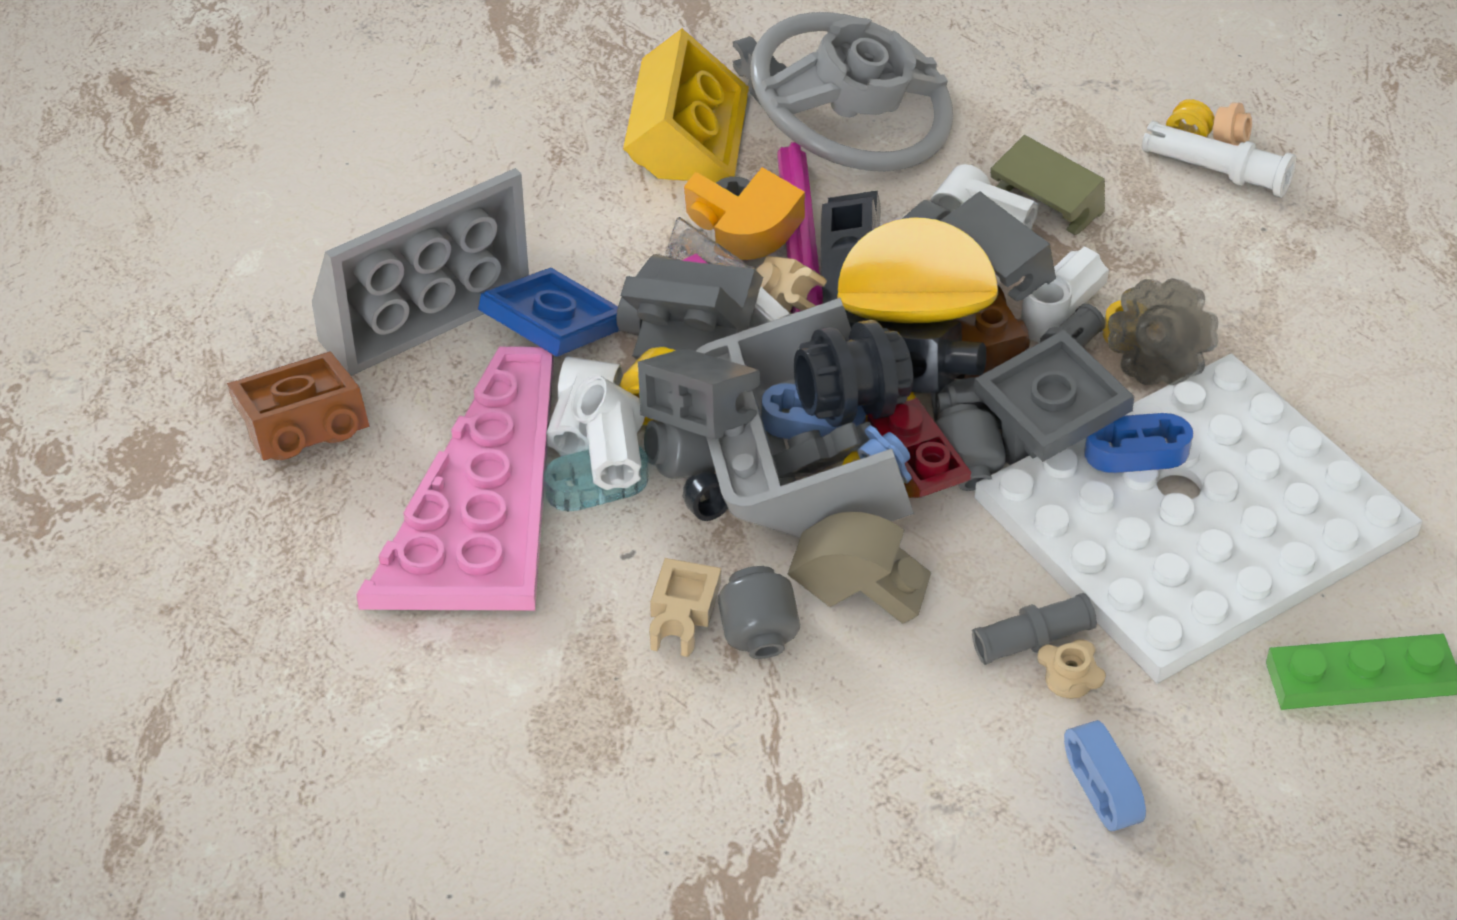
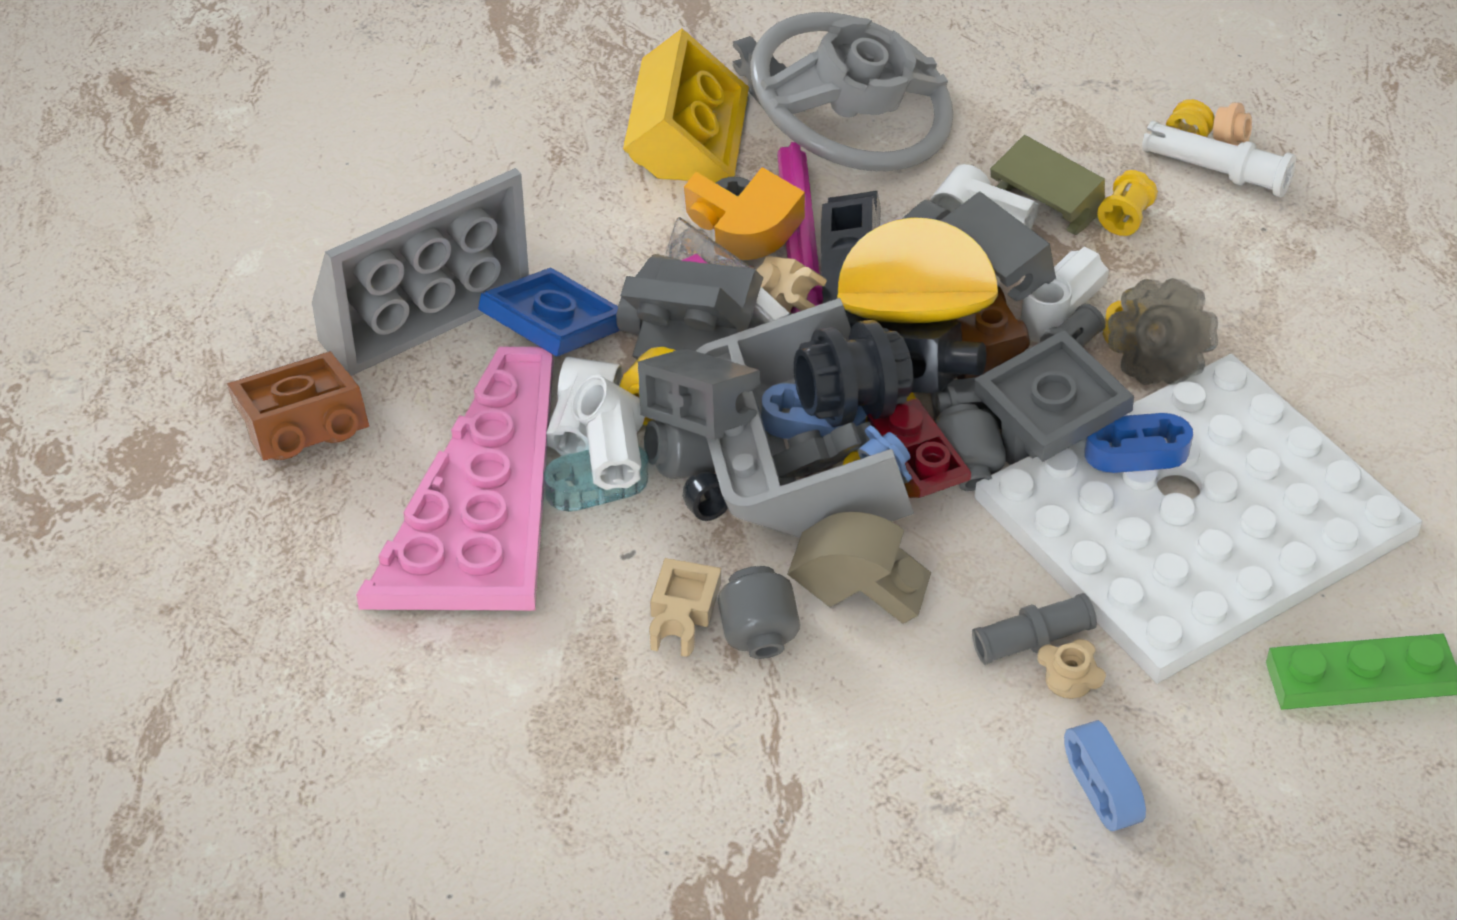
none -> yellow bush [1097,170,1158,236]

